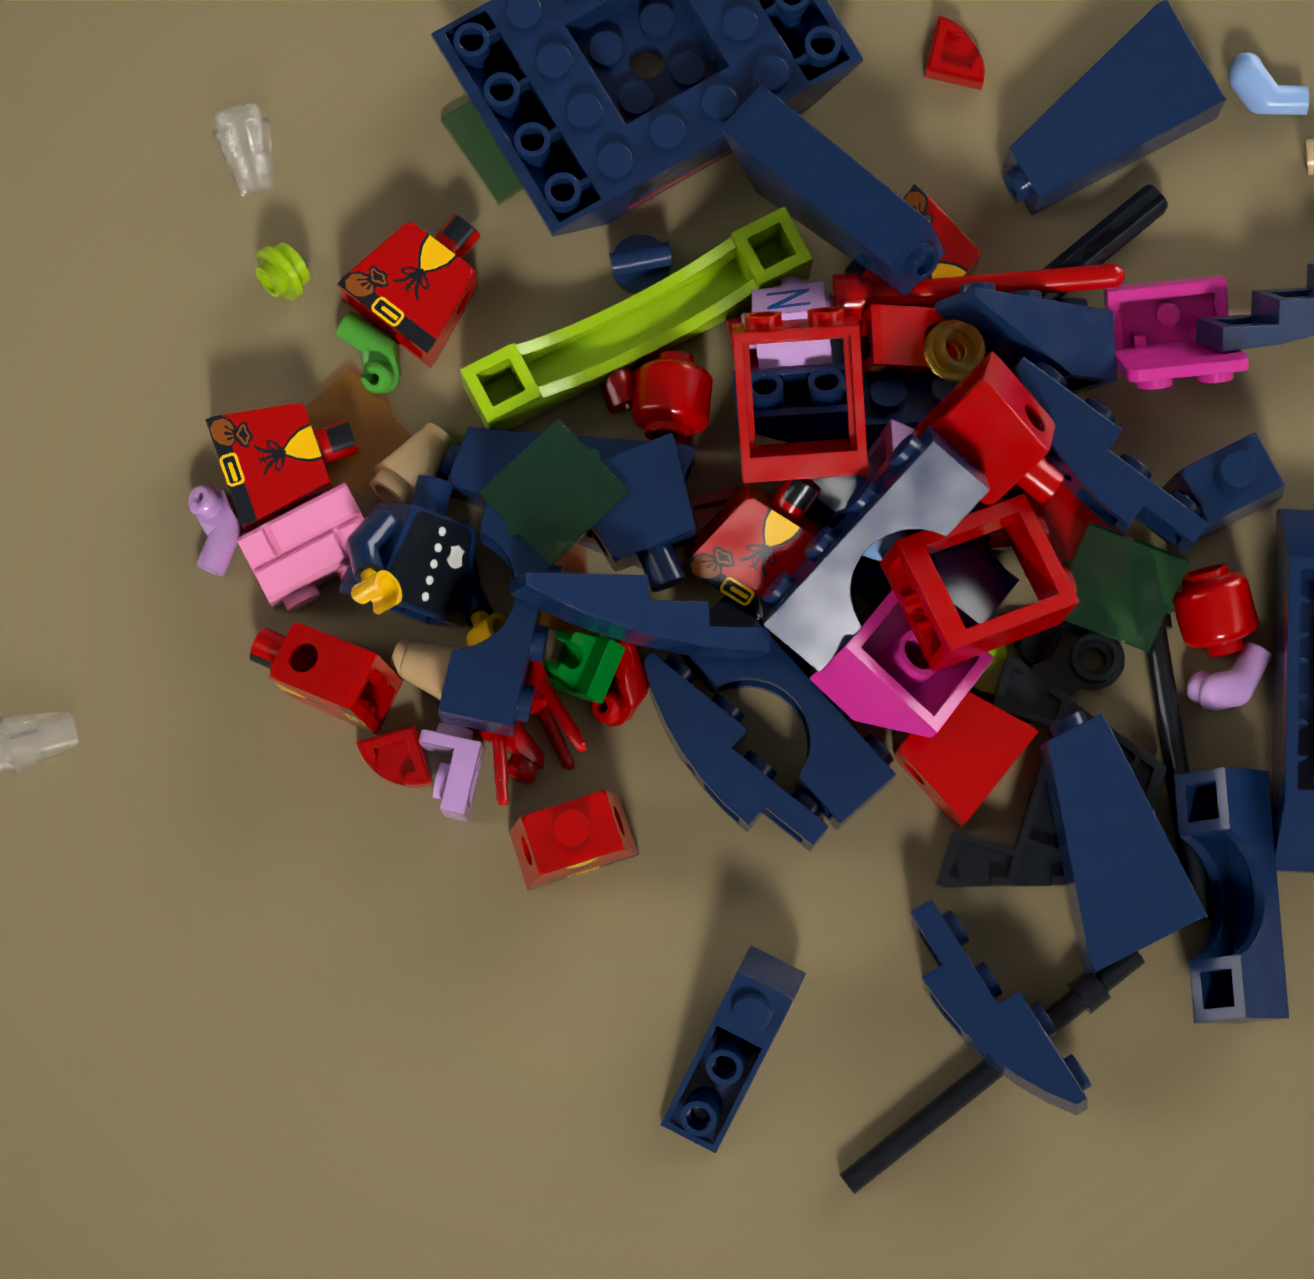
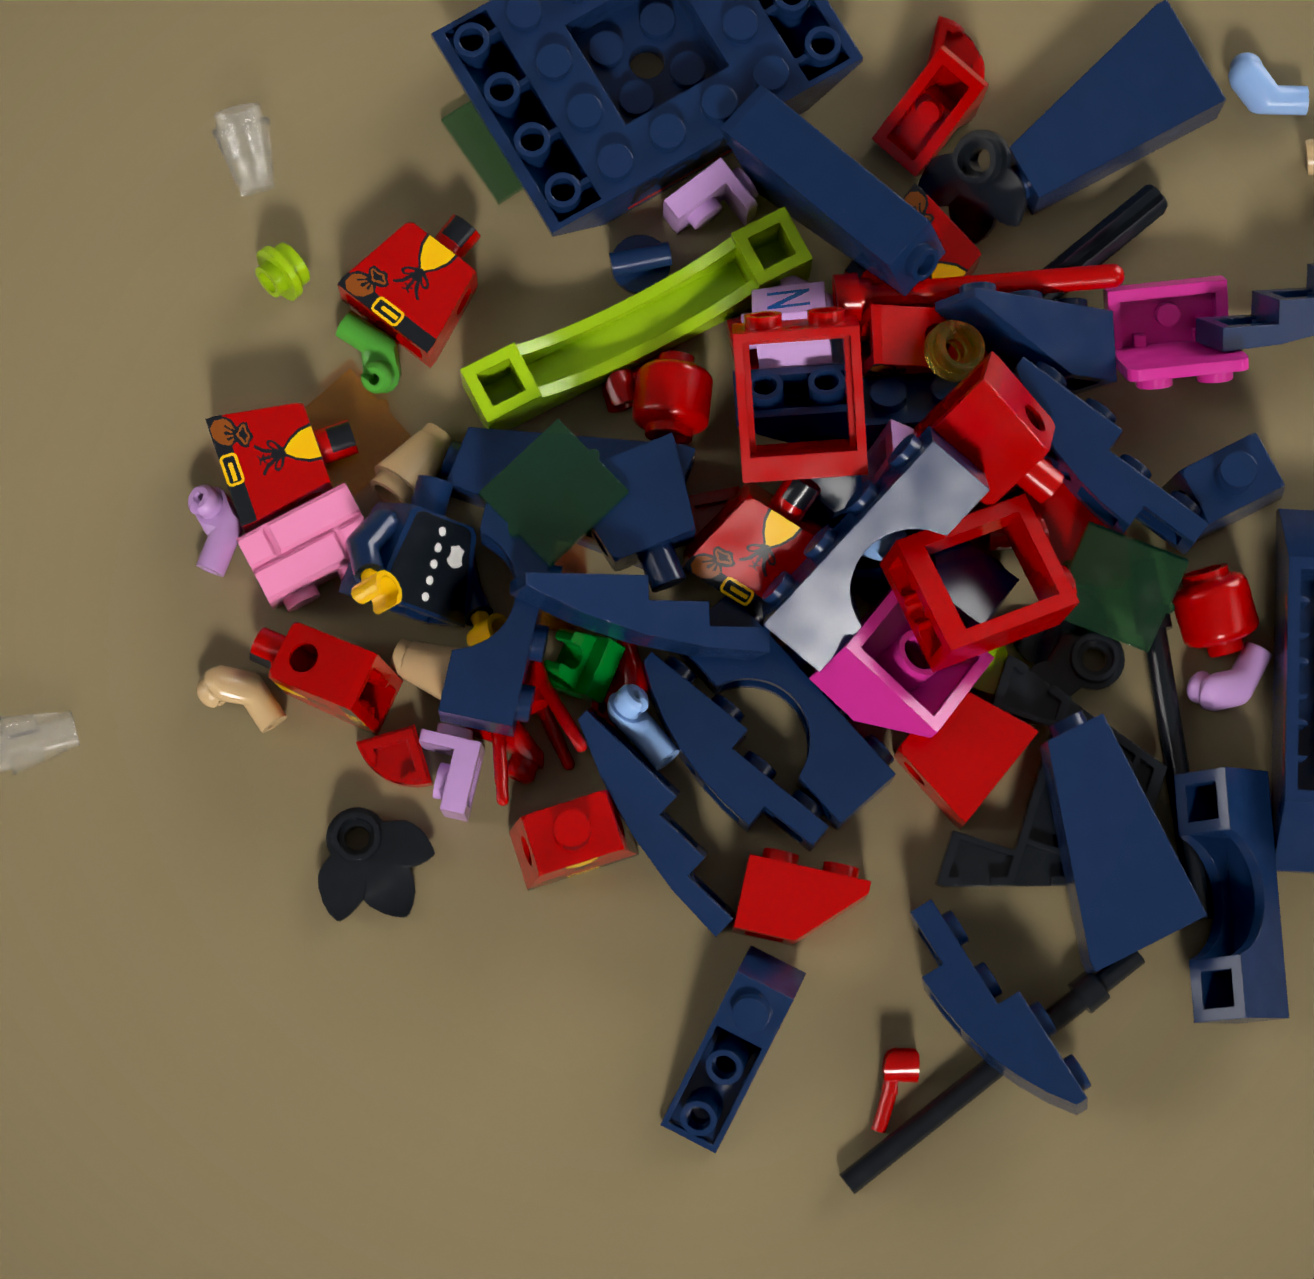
none -> tan arm [196,665,287,733]
none -> black plate [318,807,435,922]
none -> dark blue slope [578,707,736,937]
none -> light blue arm [607,684,680,770]
none -> lavender bracket [662,158,758,234]
none -> red slope [732,848,872,946]
none -> red slope [871,46,989,177]
none -> red hand [871,1047,920,1133]
none -> black plate [918,130,1027,245]

